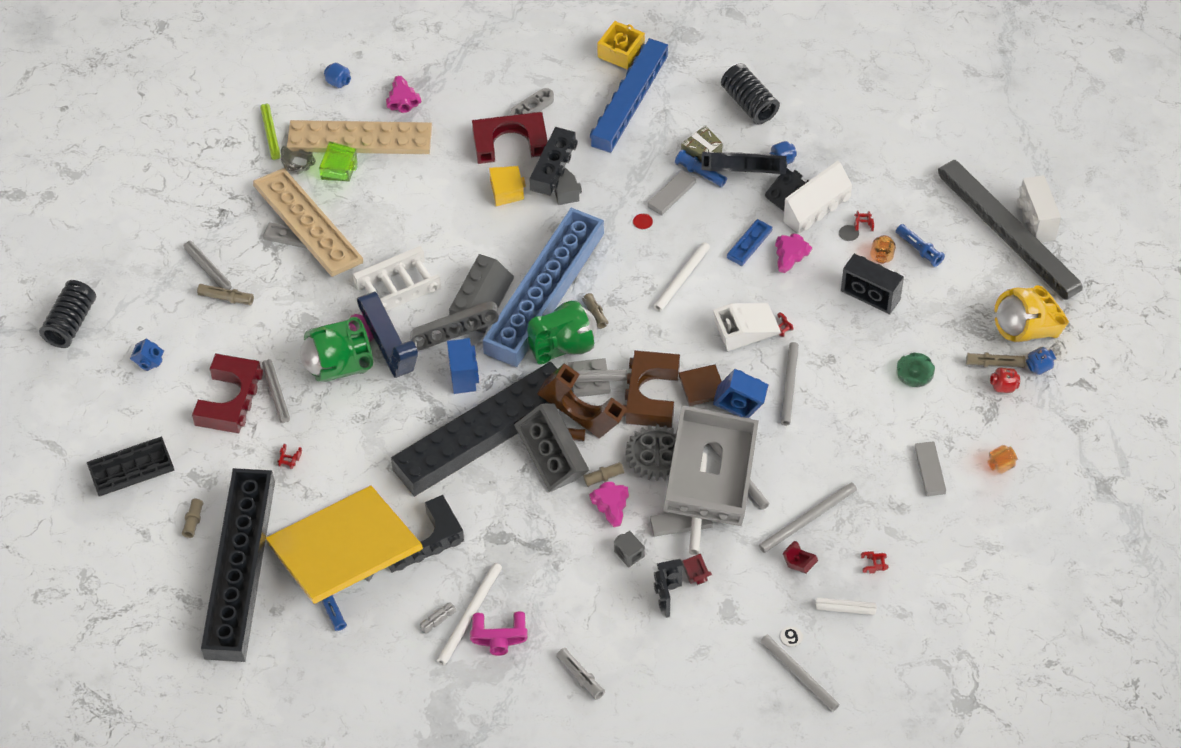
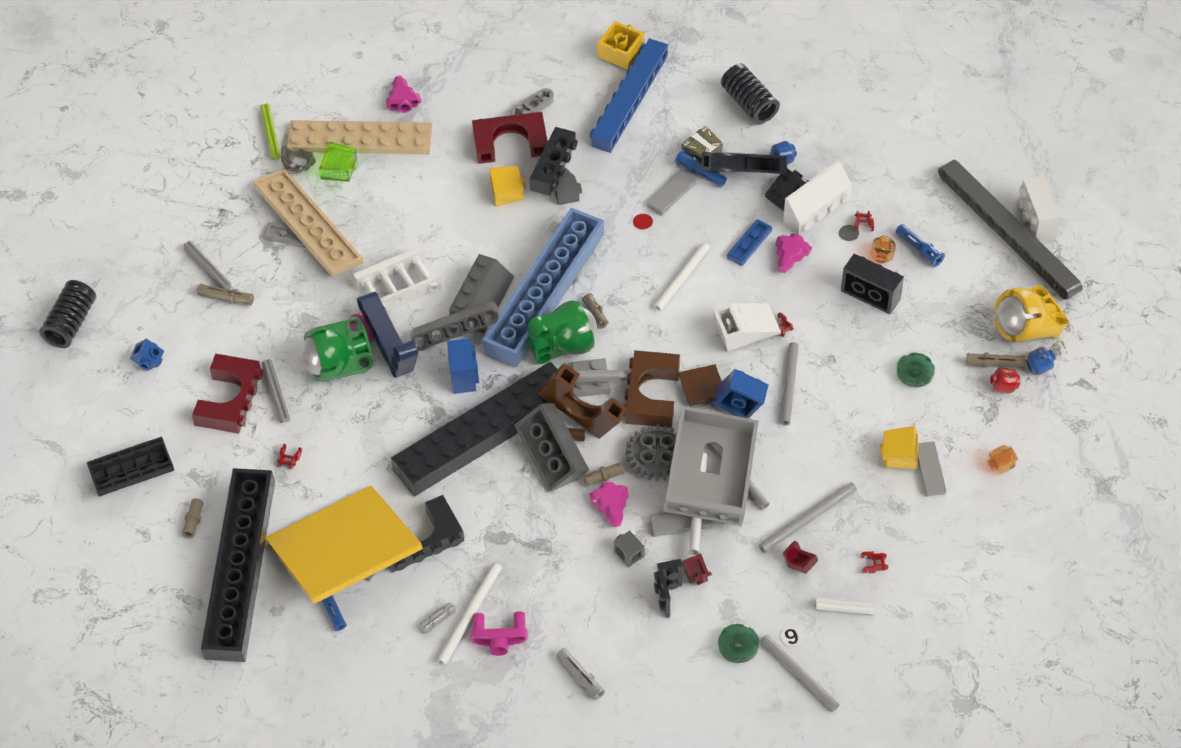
blue head [324,63,351,88] -> none
none -> clear green plate [718,624,759,663]
none -> yellow torso [880,426,919,469]

